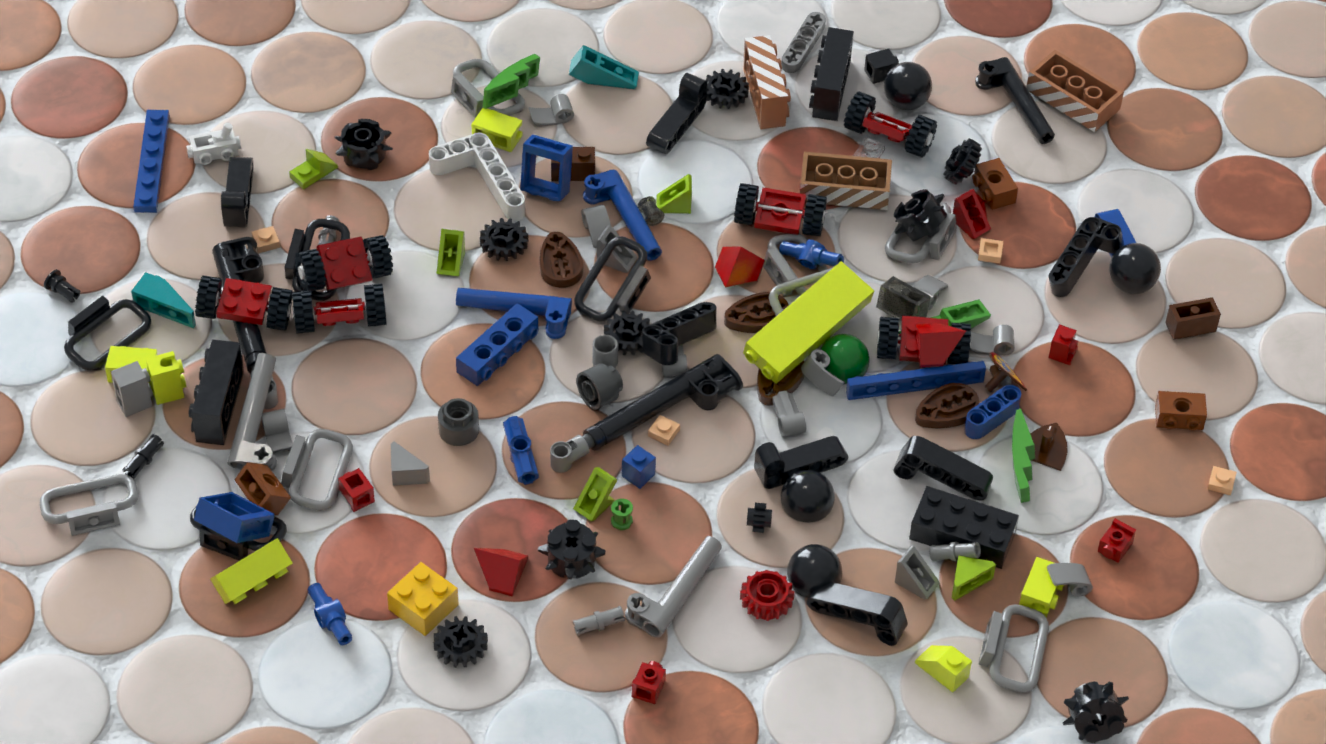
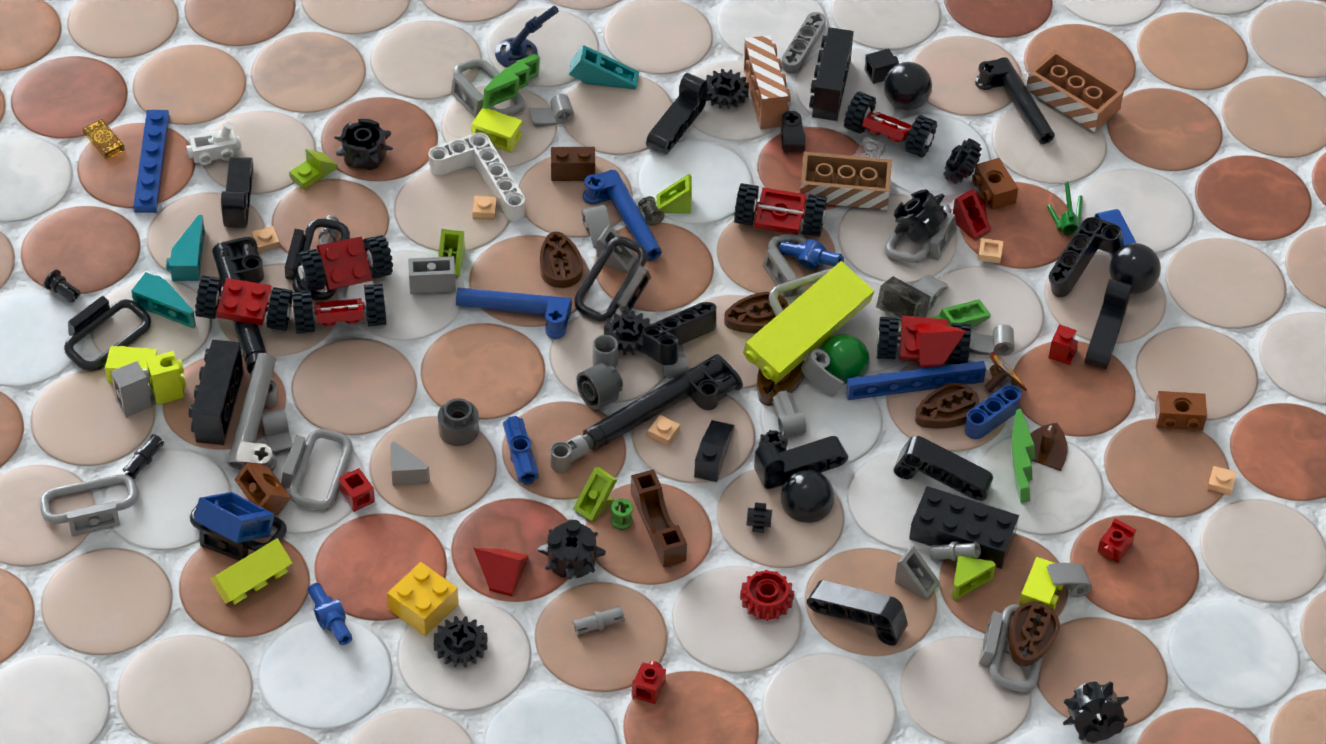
blue brick [456,303,539,386] -> none
black gear [480,218,529,261] -> none
blue window [520,134,573,202] -> none
blue brick [622,445,656,489] -> none
light grey axle [625,536,722,638] -> none
red slope [715,246,765,288] -> none
black piece [787,544,842,598] -> none
neon yellow slope [915,645,972,692] -> none
reddish brown brick [1165,297,1221,340] -> none
none -> tile [83,119,125,159]
none -> teal slope [166,215,205,281]
none -> light grey brick [408,256,456,294]
none -> light nougat plate [472,196,497,219]
none -> dark blue dish [495,6,559,67]
none -> reddish brown arch [631,469,687,567]
none -> black slope [694,420,735,482]
none -> black gear [759,430,788,453]
none -> black piece [781,111,806,152]
none -> reddish brown piece [1008,602,1060,667]
none -> green plant [1047,182,1083,235]
none -> black beam [1084,279,1132,369]

